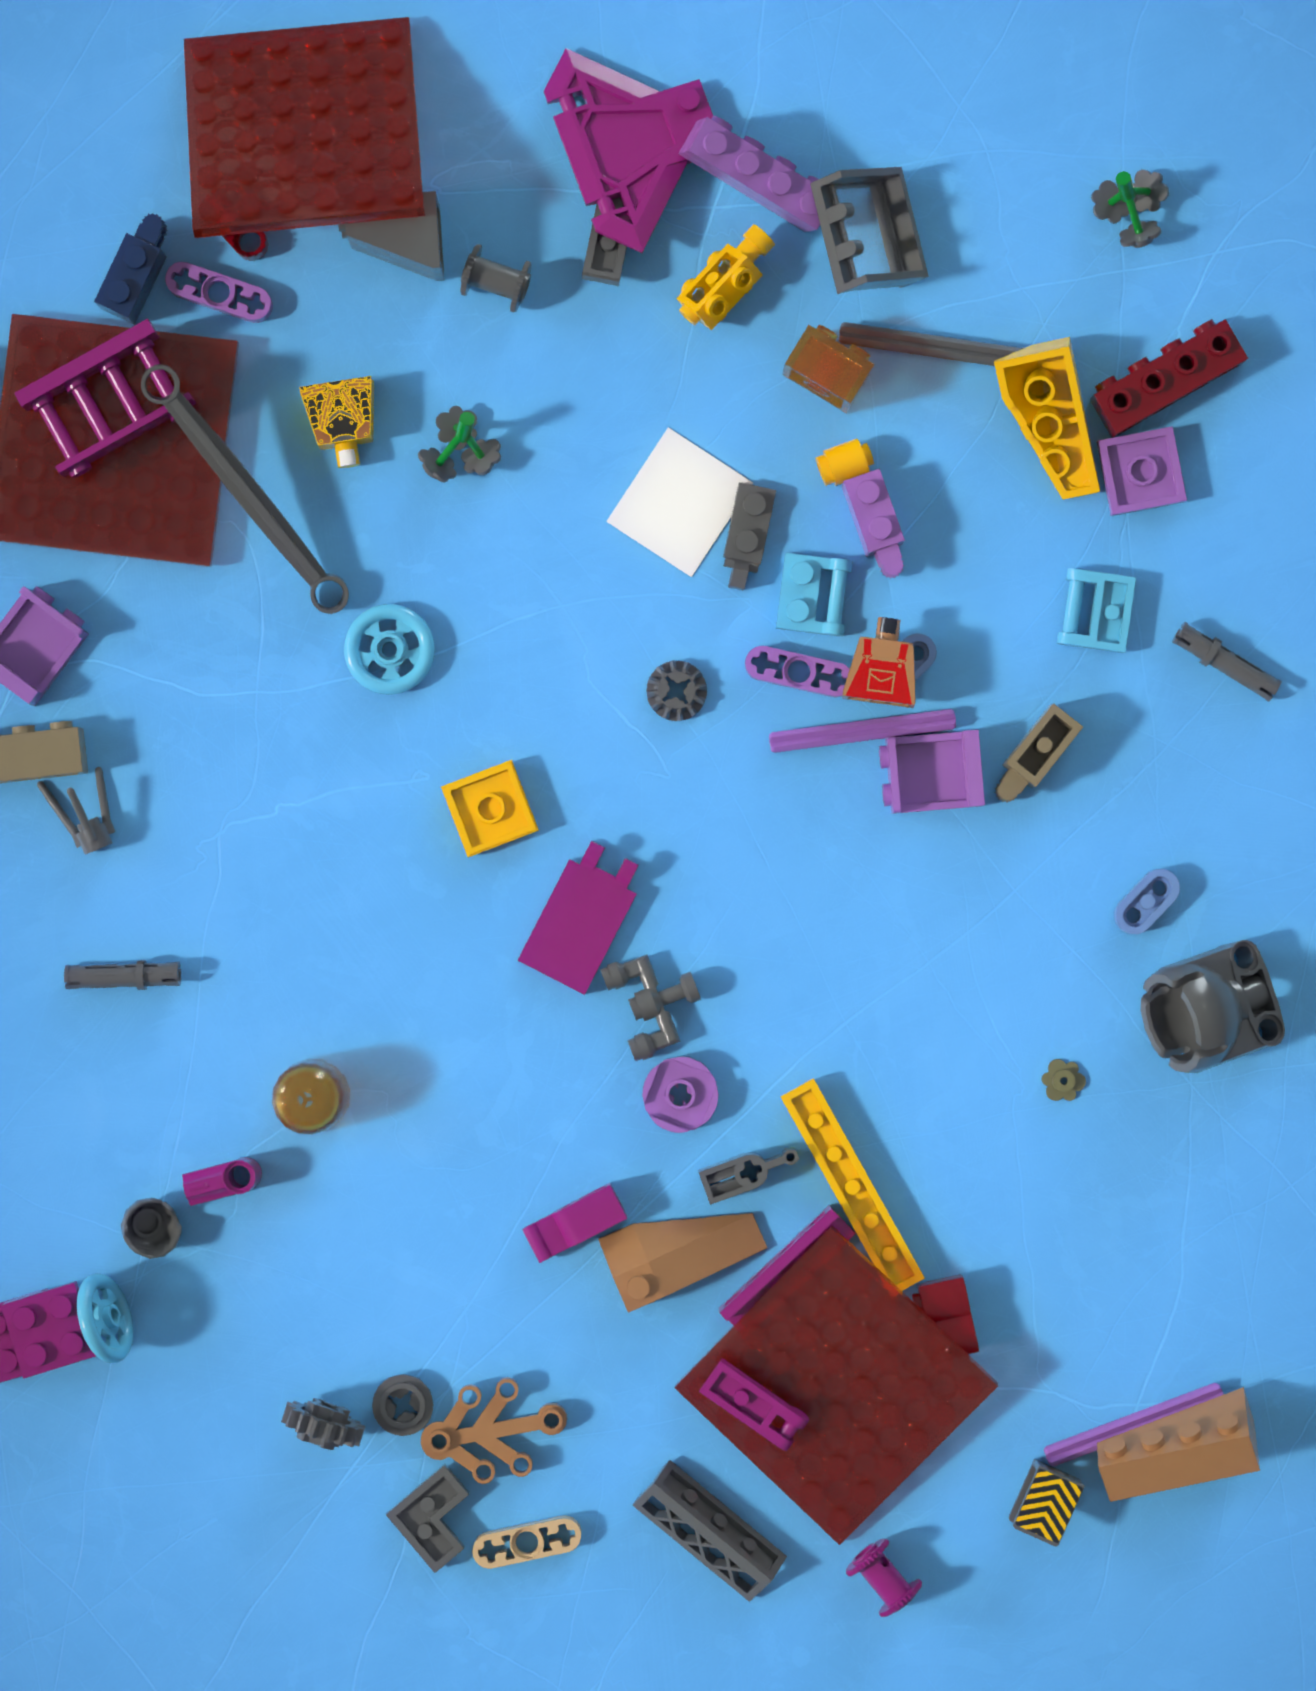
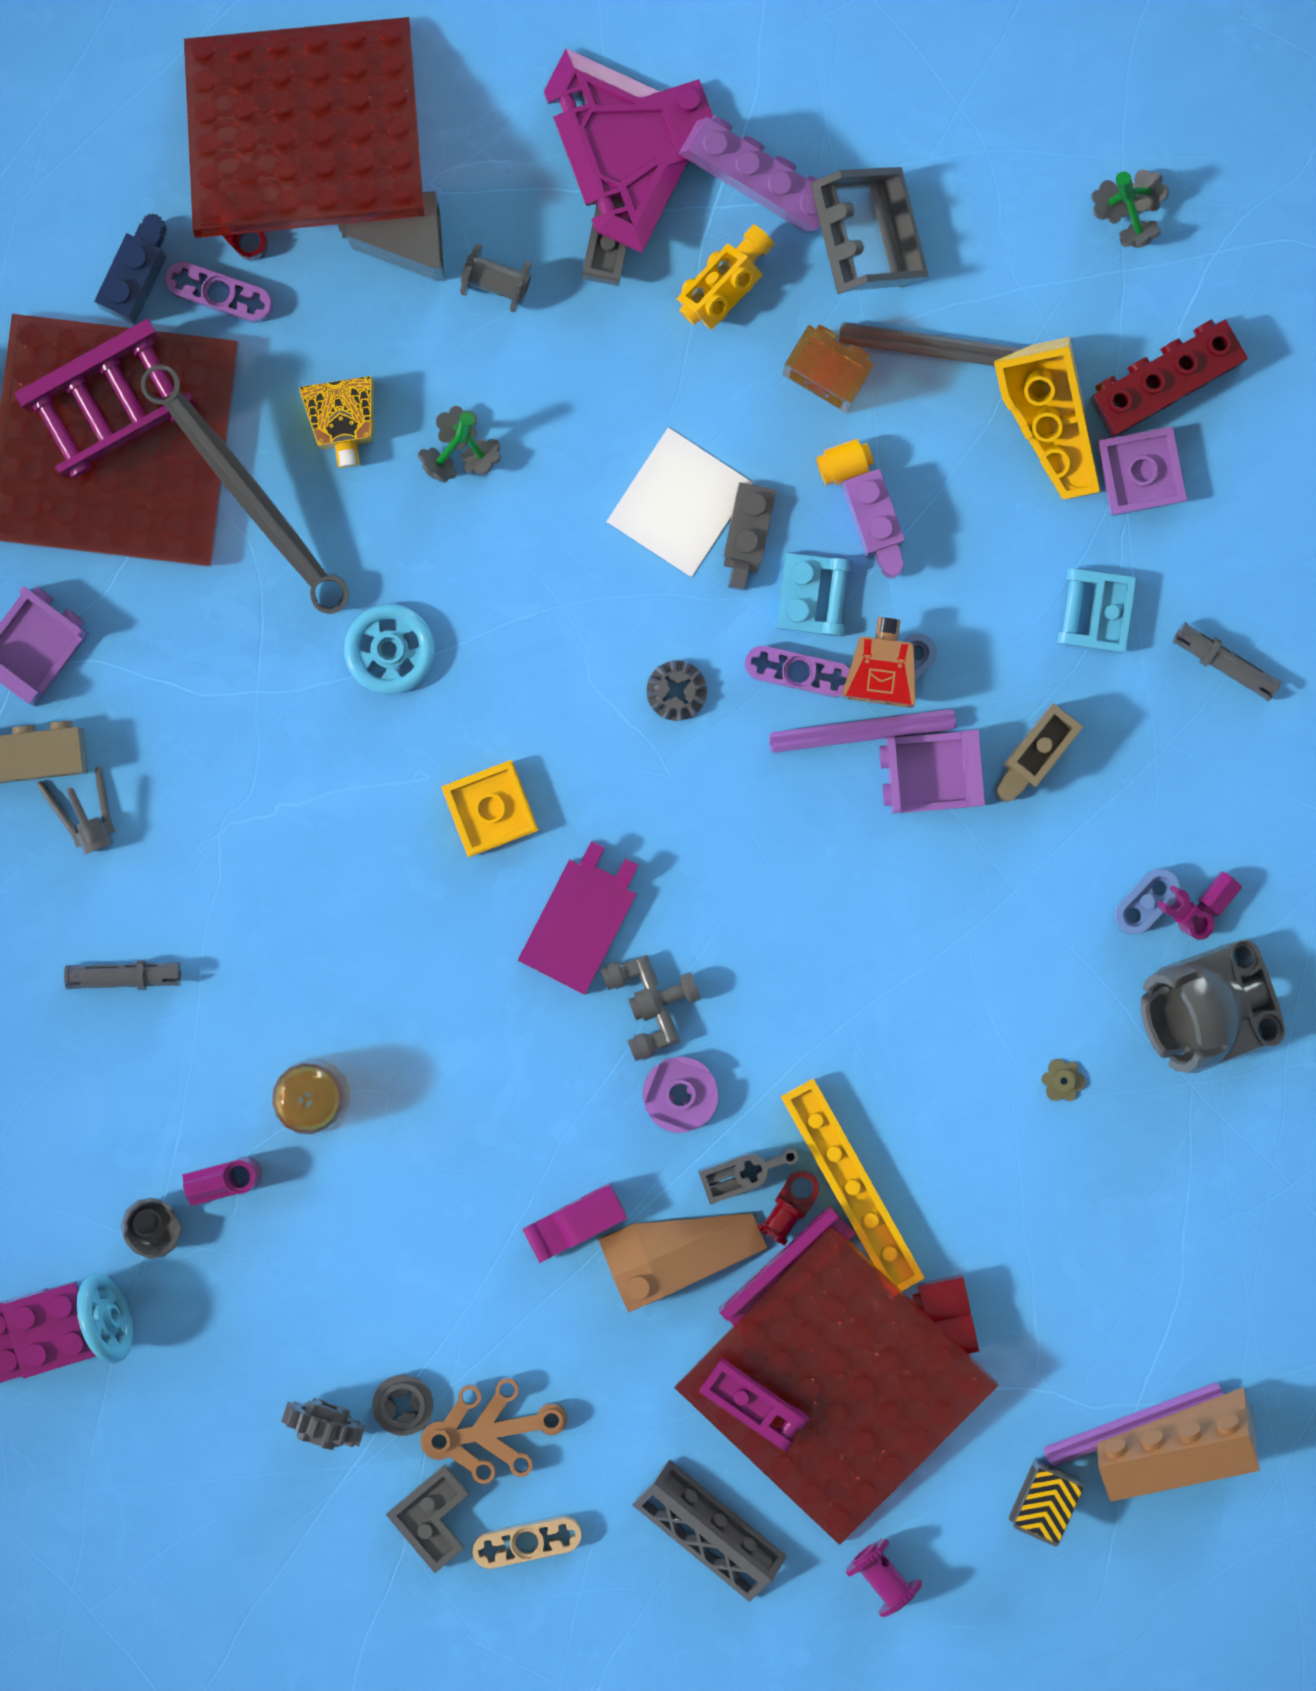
none -> dark red connector [757,1170,819,1246]
none -> magenta bar [1157,871,1243,940]

